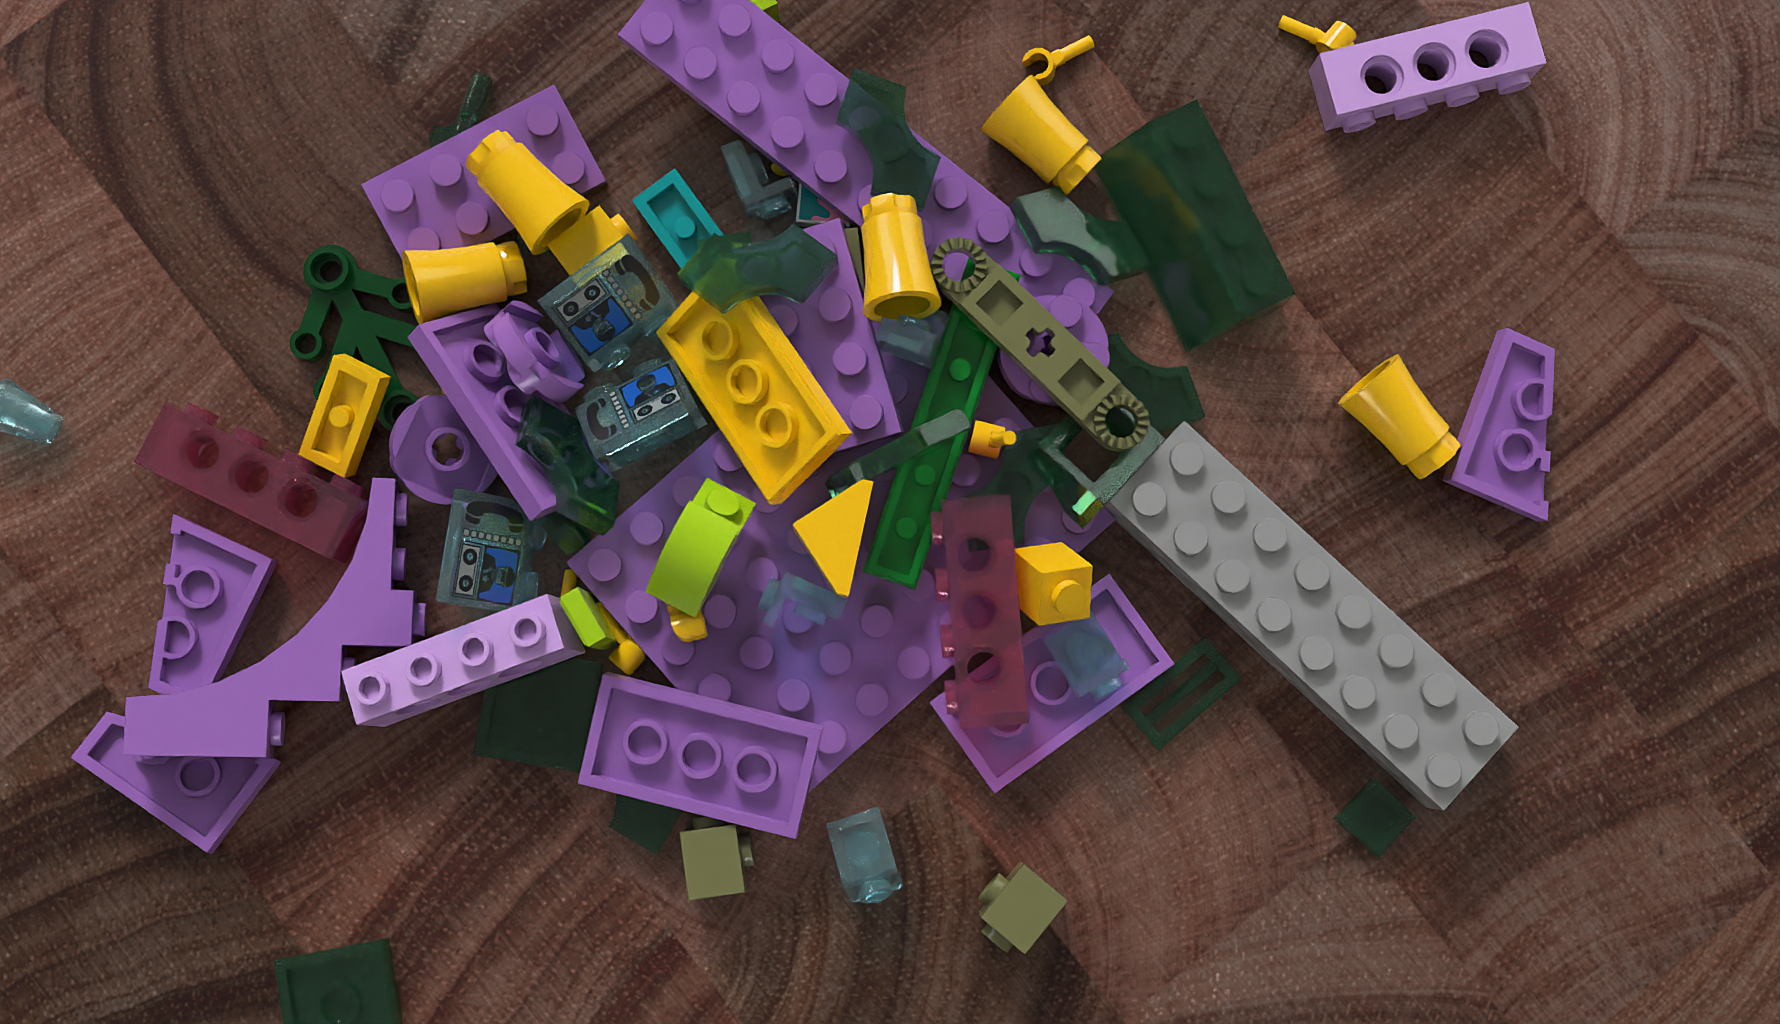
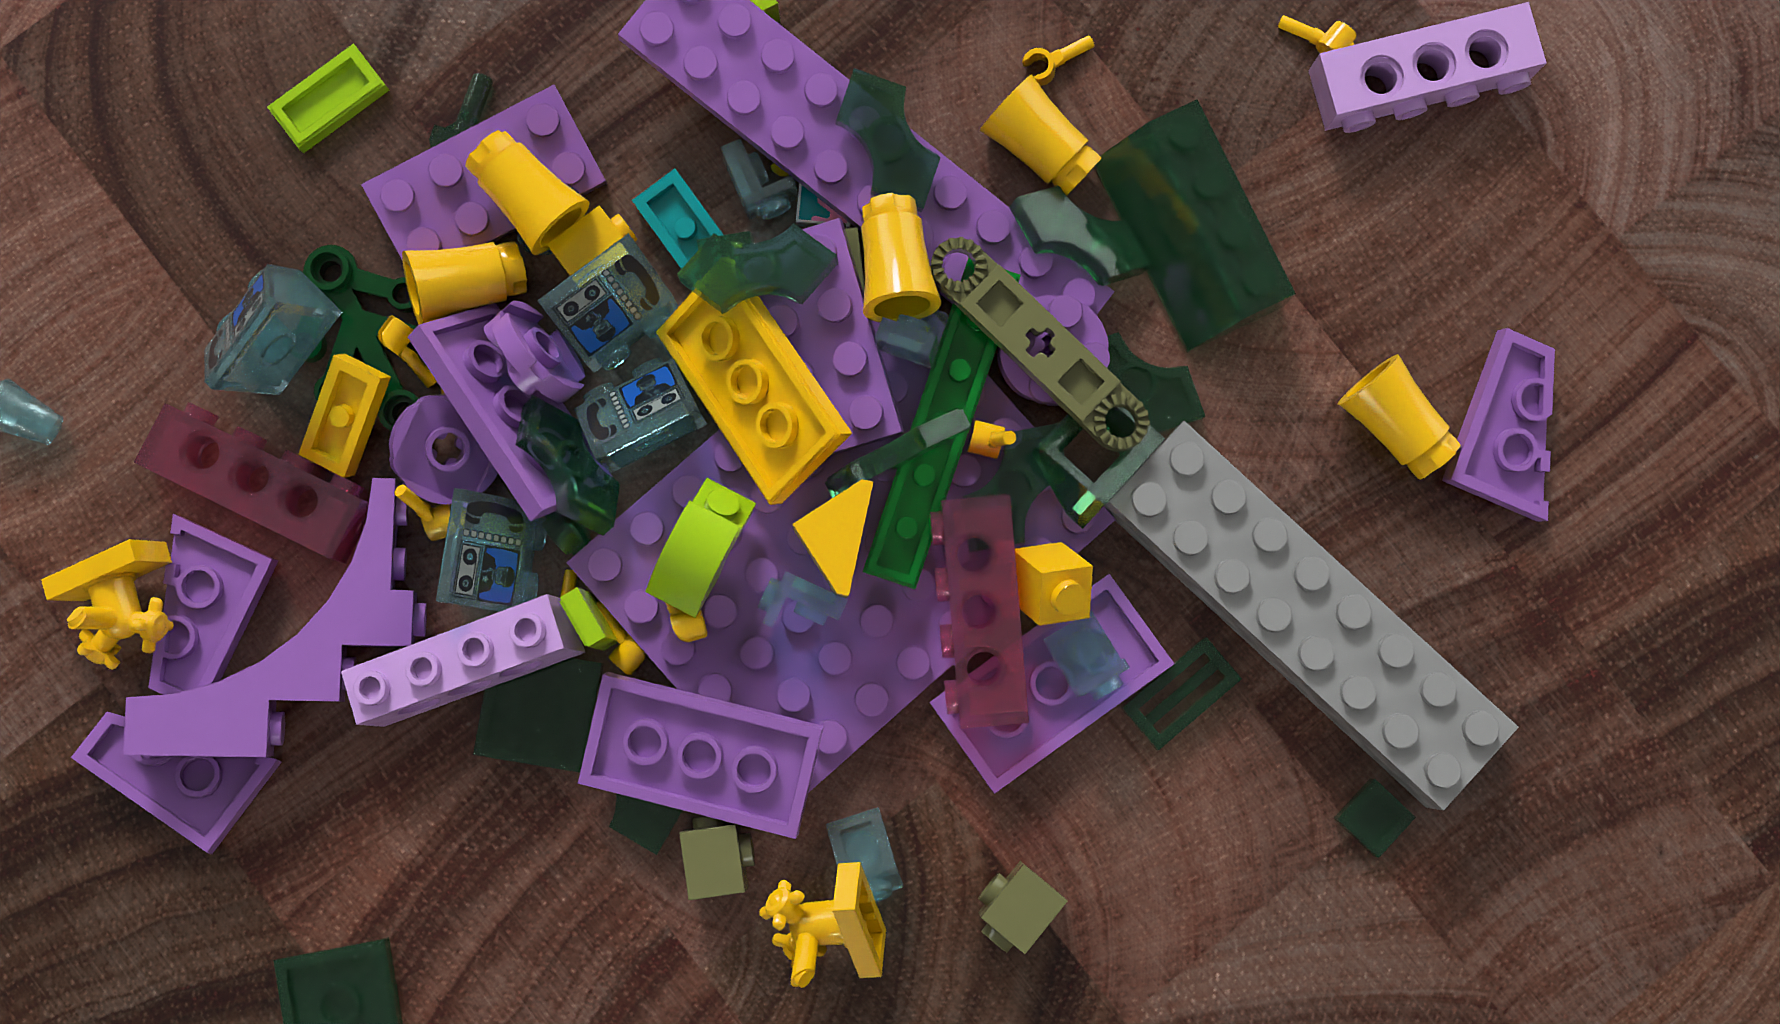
none -> yellow piece [41,539,174,670]
none -> clear light blue slope [204,264,342,395]
none -> lime tile [267,43,390,153]
none -> yellow hand [378,315,437,388]
none -> yellow hand [395,485,460,541]
none -> yellow piece [759,862,886,988]

